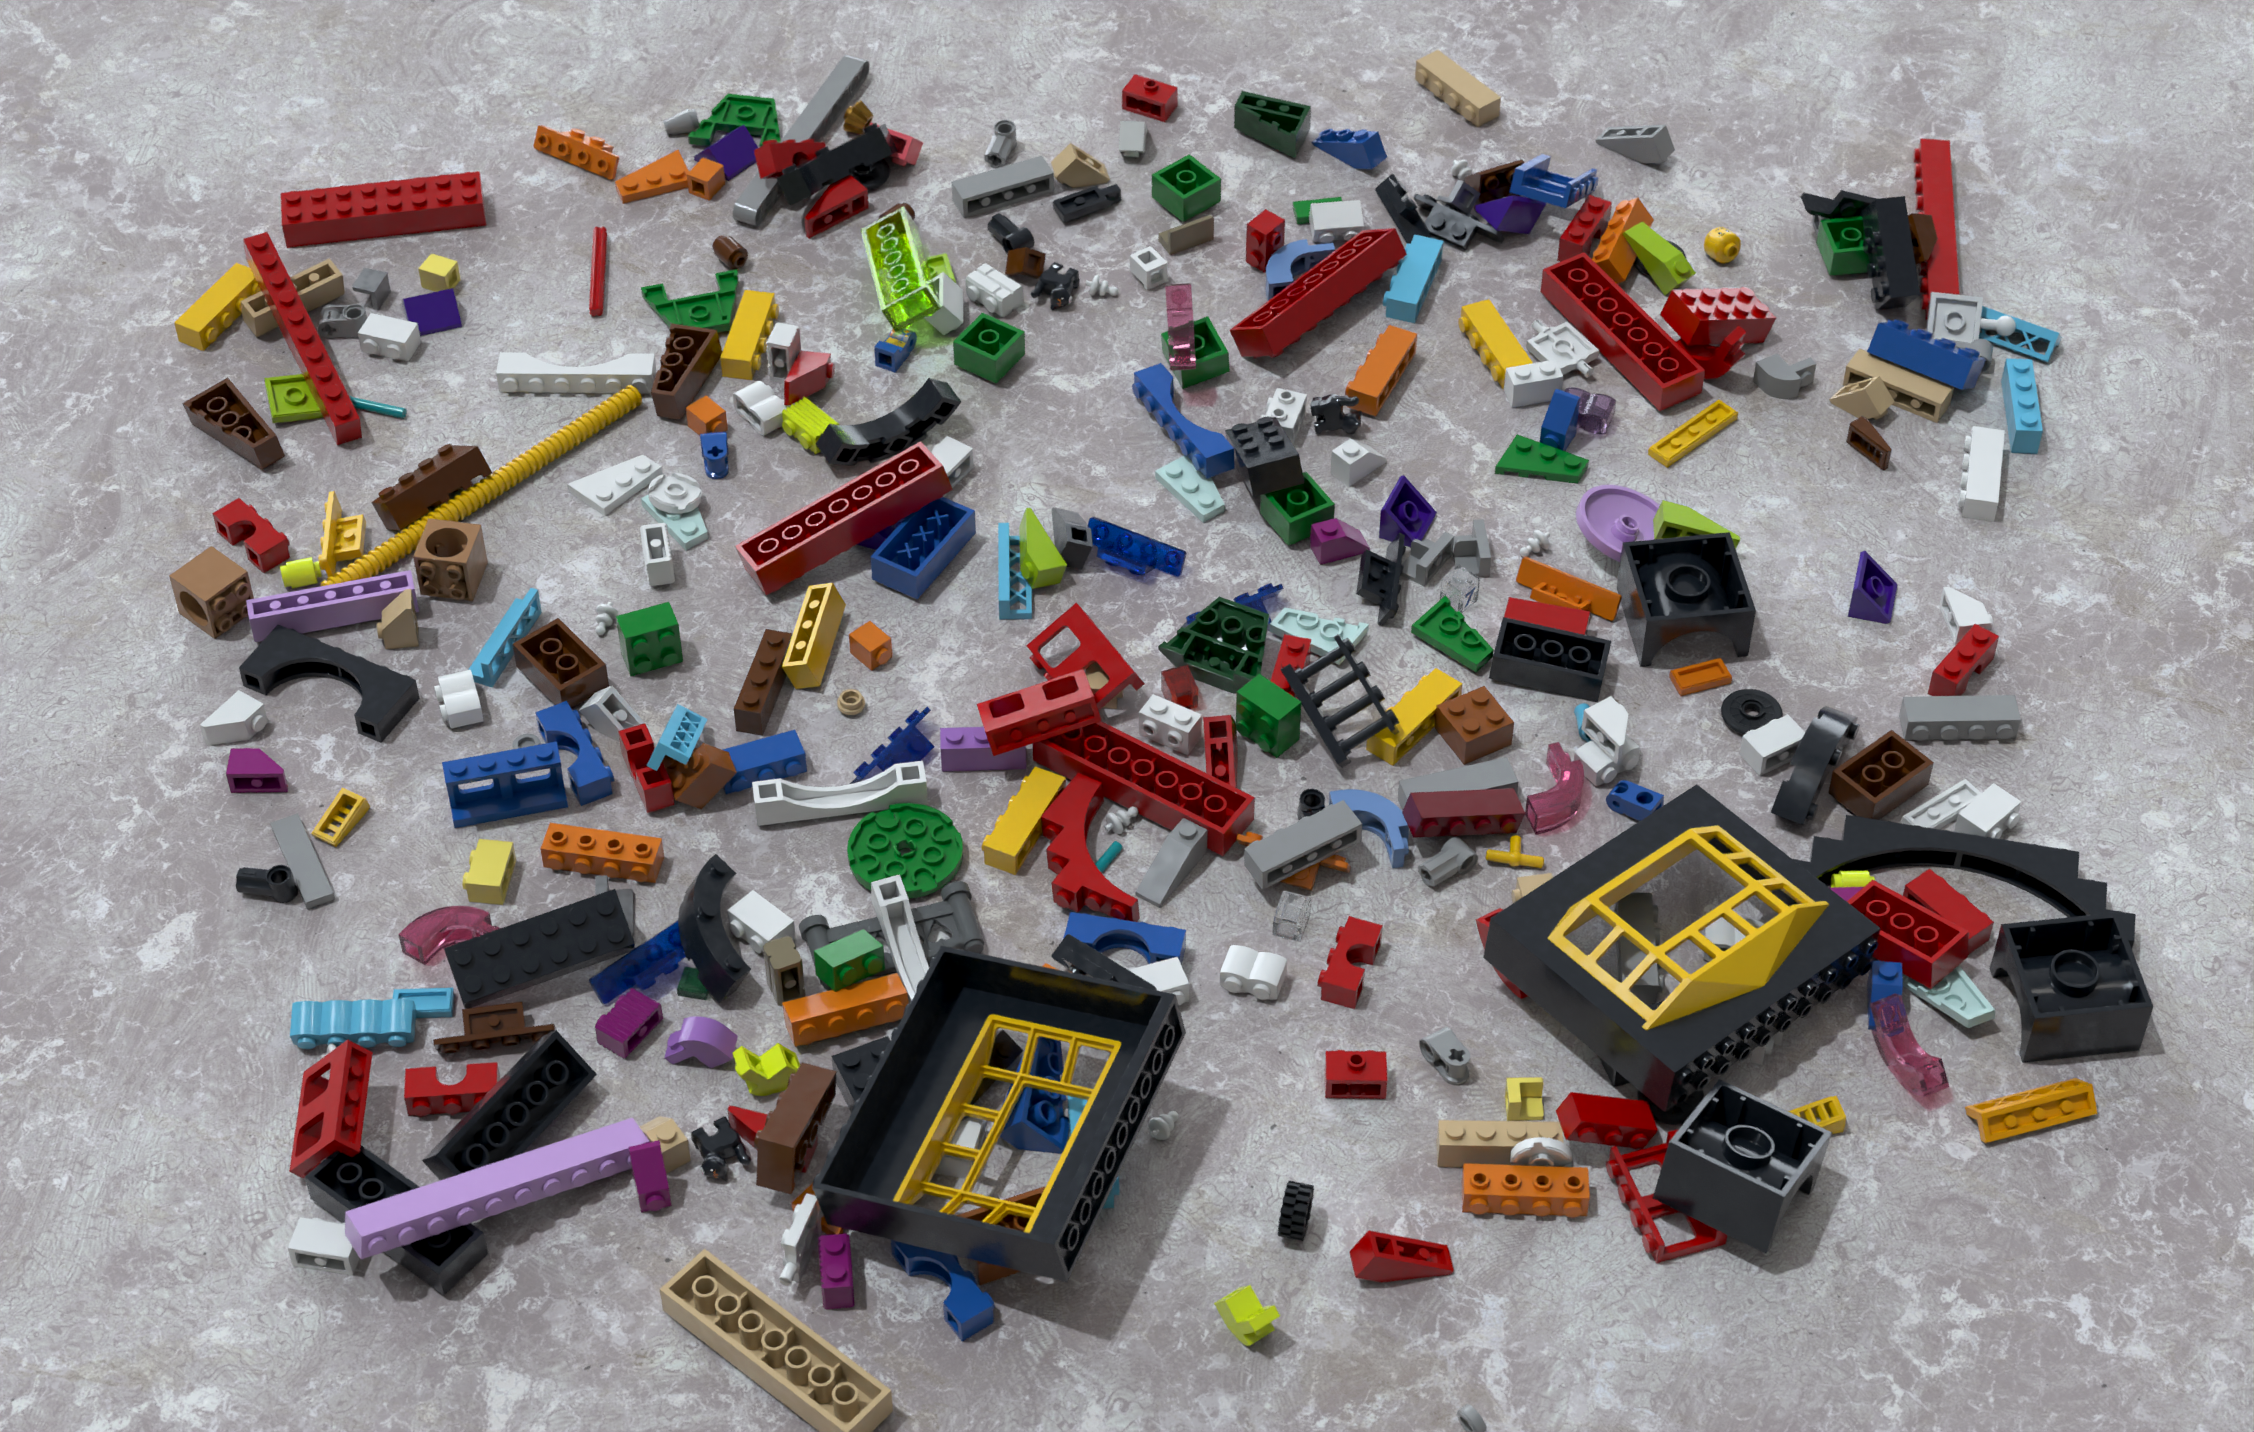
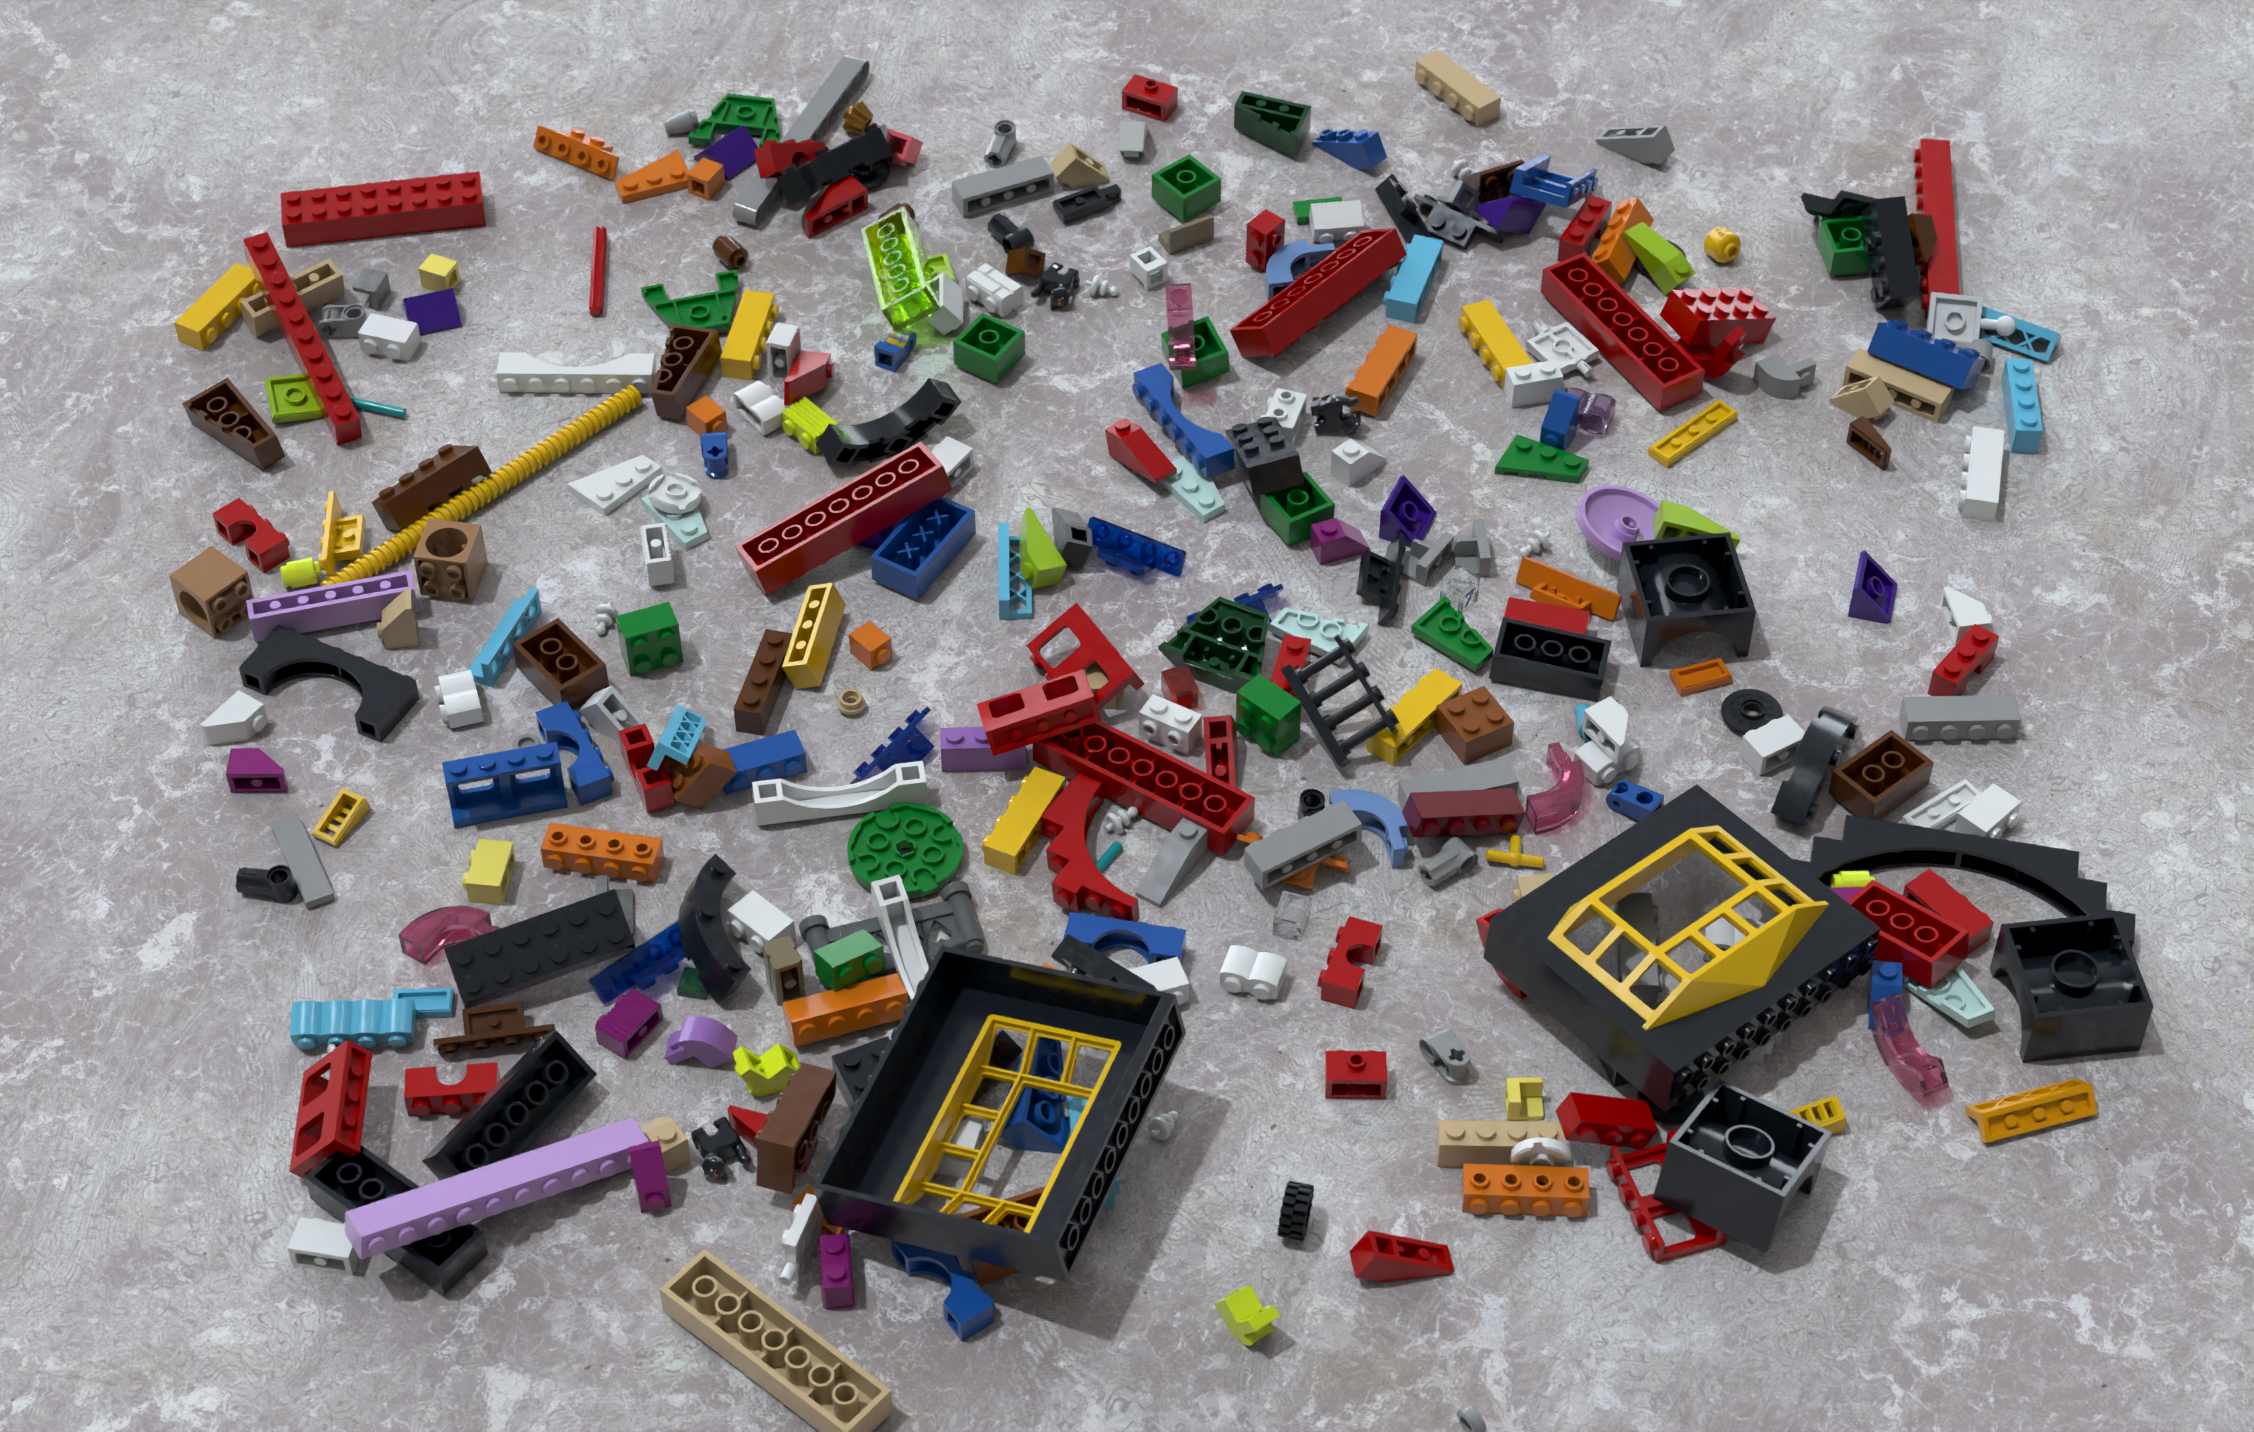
none -> red slope [1105,418,1177,484]

